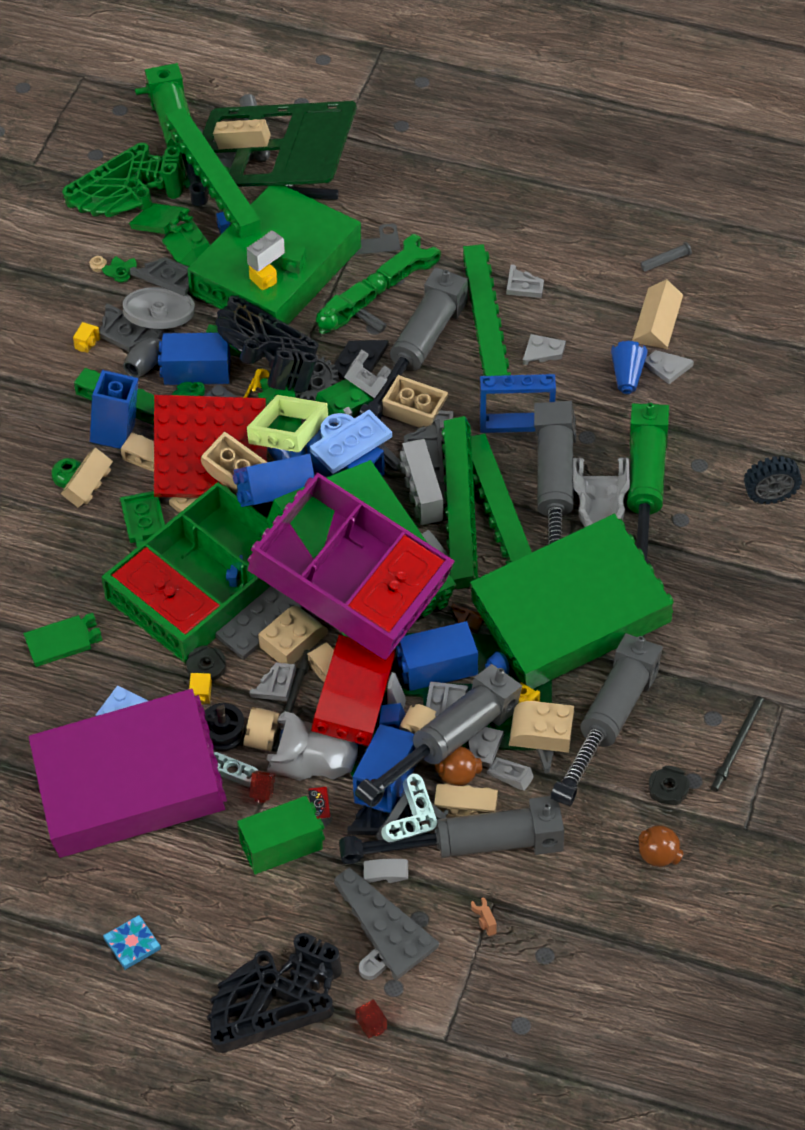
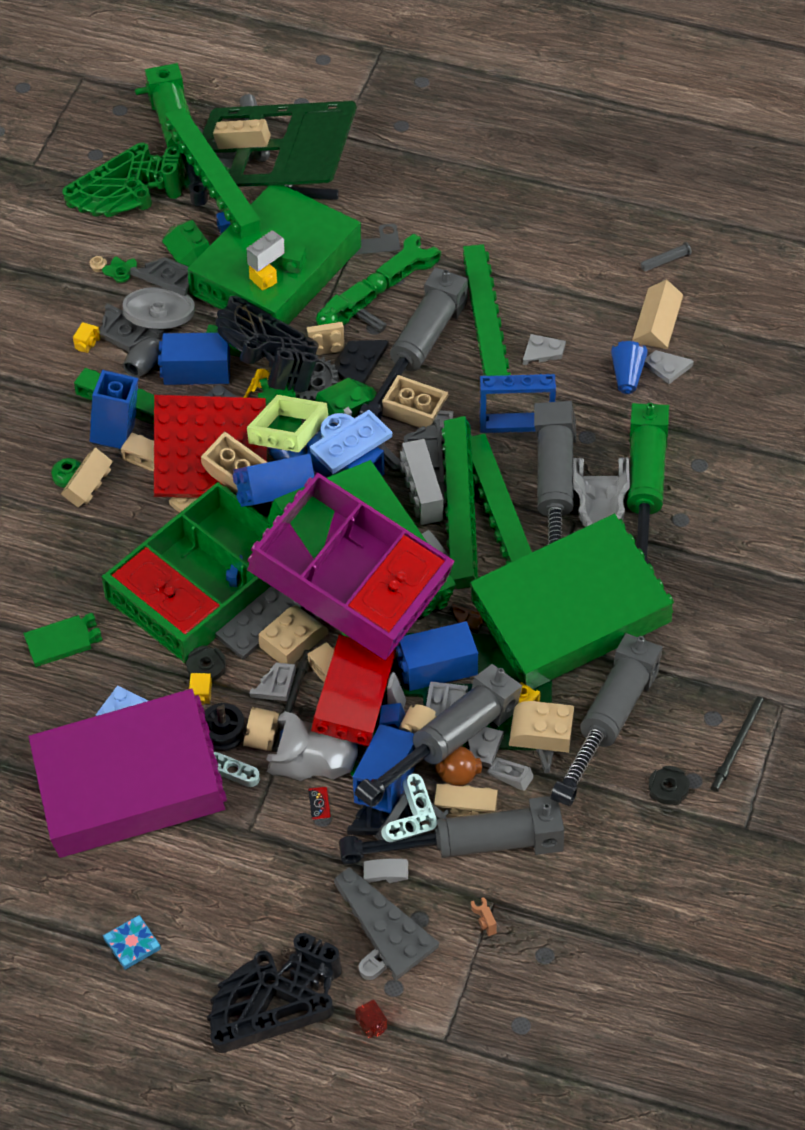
green tile [120,491,165,547] -> none
green tile [129,203,193,234] -> none
green plate [172,382,205,396] -> none
green brick [237,796,325,875] -> none
clear red brick [249,770,276,803] -> none
light grey panel [344,349,391,398] -> none
blue cone [485,651,510,675] -> none
light grey wing [506,265,544,298] -> none
dark orange brick [638,825,683,867] -> none
black wheel [744,456,802,504] -> none
none -> tan plate [307,322,345,355]

